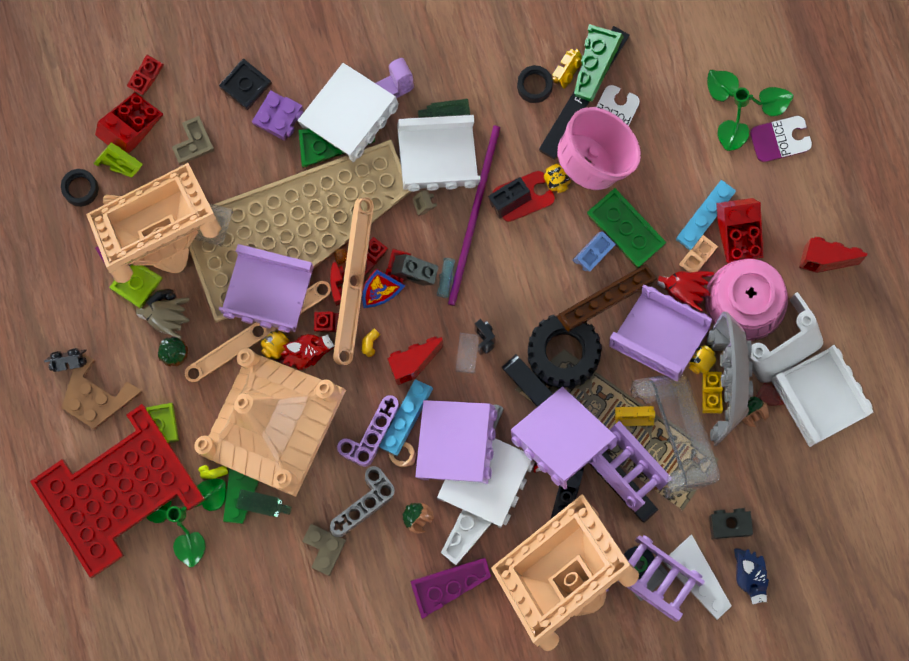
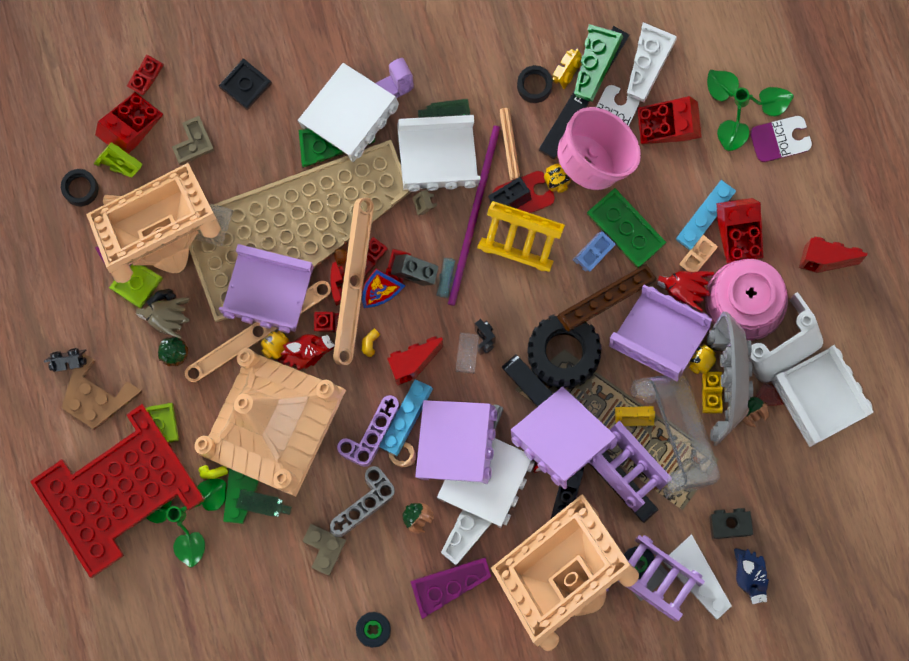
medium lavender plate [252,90,304,141] -> none
none -> black bush [356,612,391,648]
none -> yellow fence [477,201,565,272]
none -> light nougat axle [500,108,520,180]
none -> white wing [627,23,677,102]
none -> red slope [637,96,702,144]

